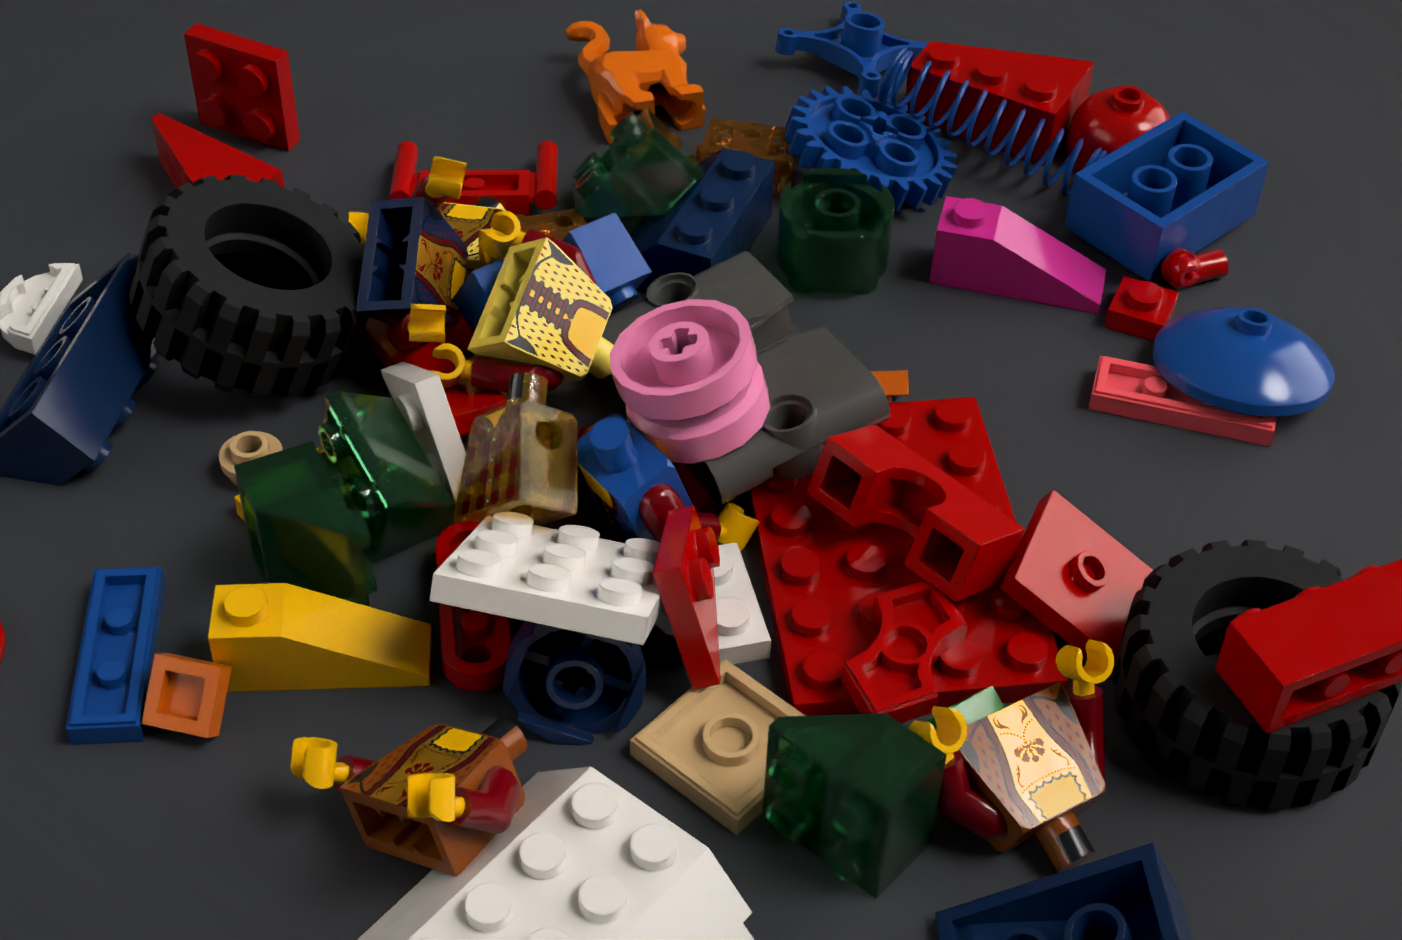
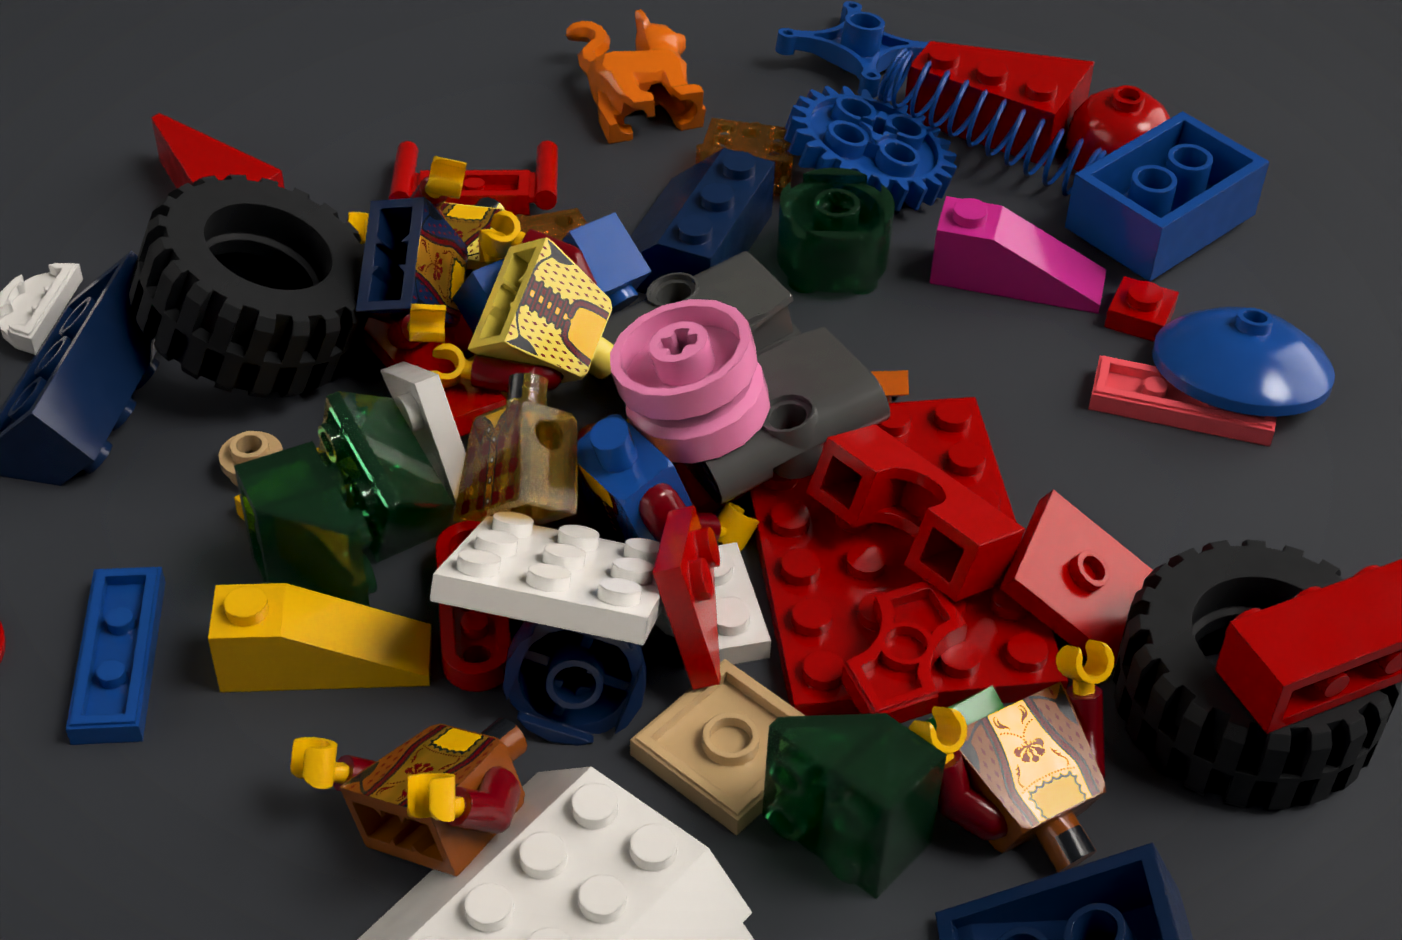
orange plate [141,653,232,738] -> none
red plate [184,23,300,152] -> none
clear green slope [572,107,703,218] -> none
red arm [1160,248,1229,289] -> none

